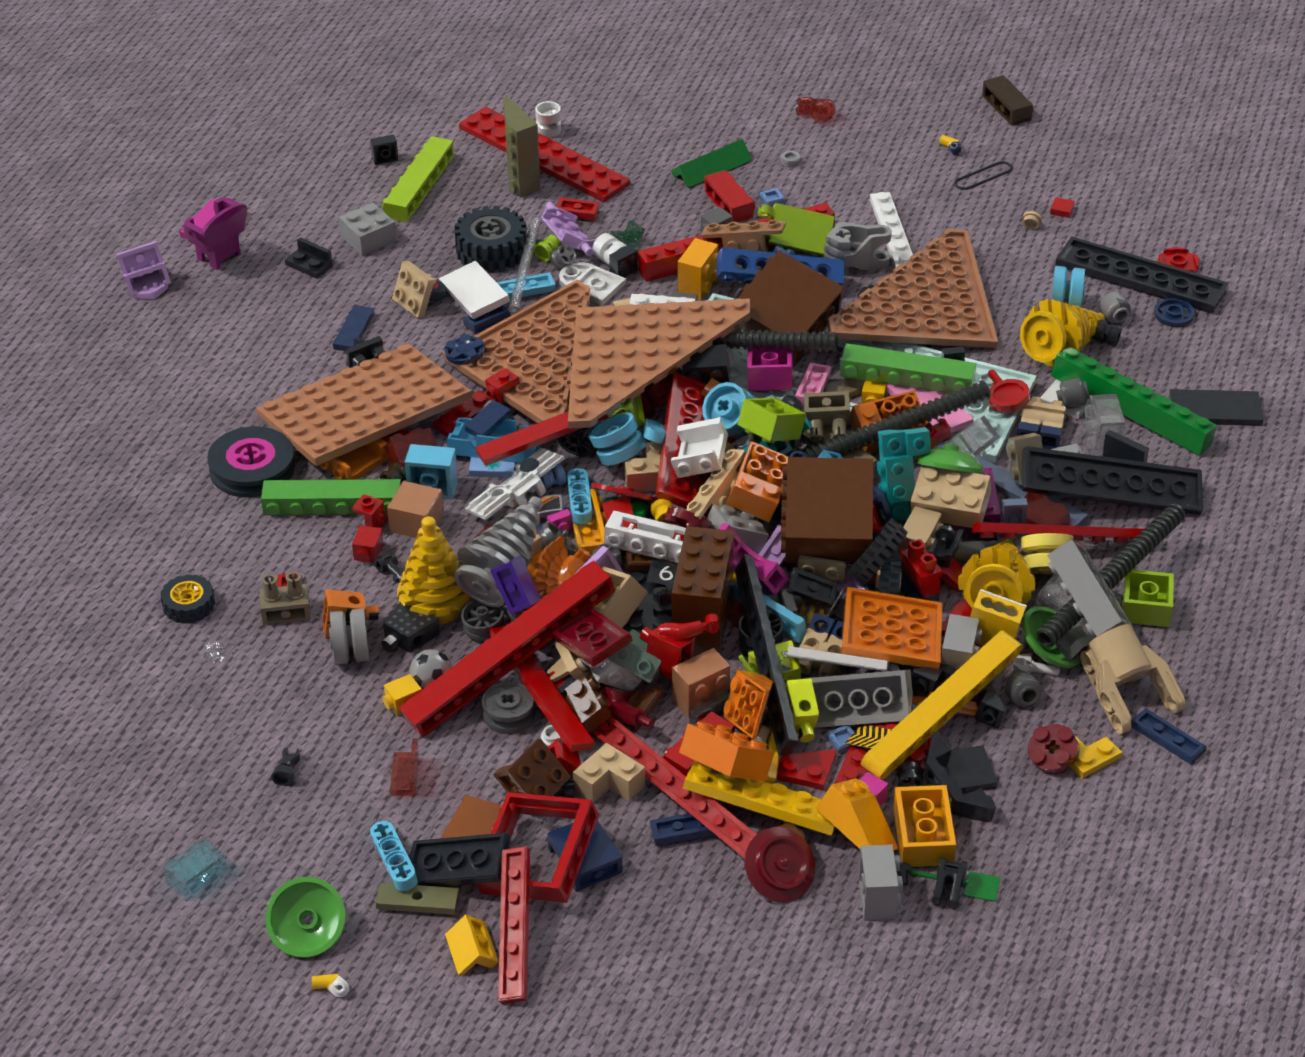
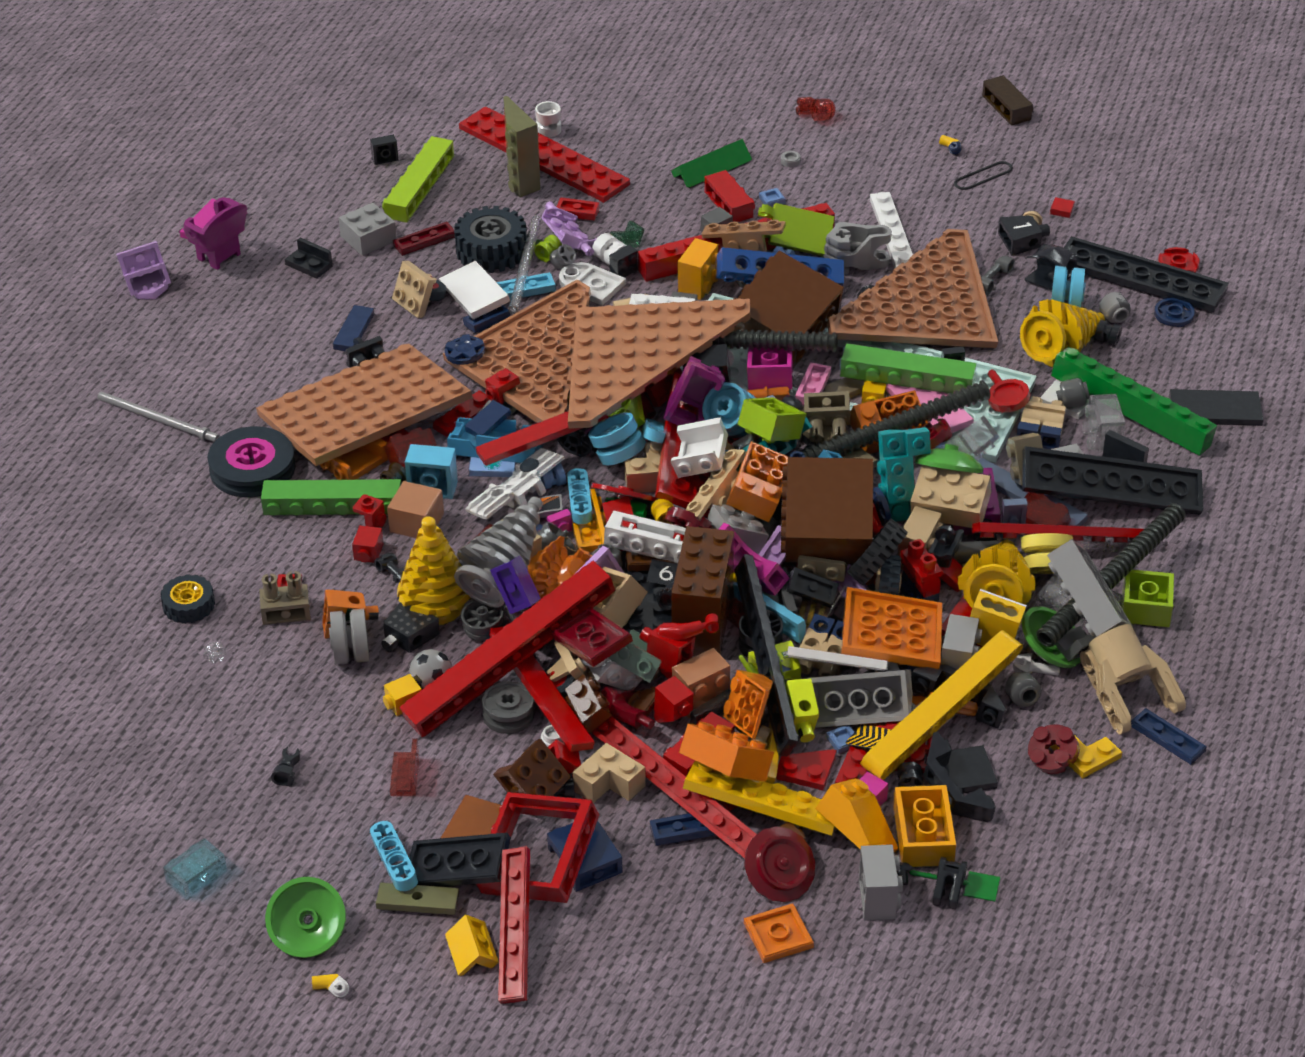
none -> light grey bar [98,391,220,442]
none -> dark red tile [392,221,455,256]
none -> red slope [654,676,694,723]
none -> magenta piece [664,356,725,426]
none -> orange tile [744,903,814,963]
none -> orange axle [746,386,790,400]
none -> dark grey bar [981,256,1015,296]
none -> black torso [998,215,1050,256]
none -> black piece [1025,244,1077,290]

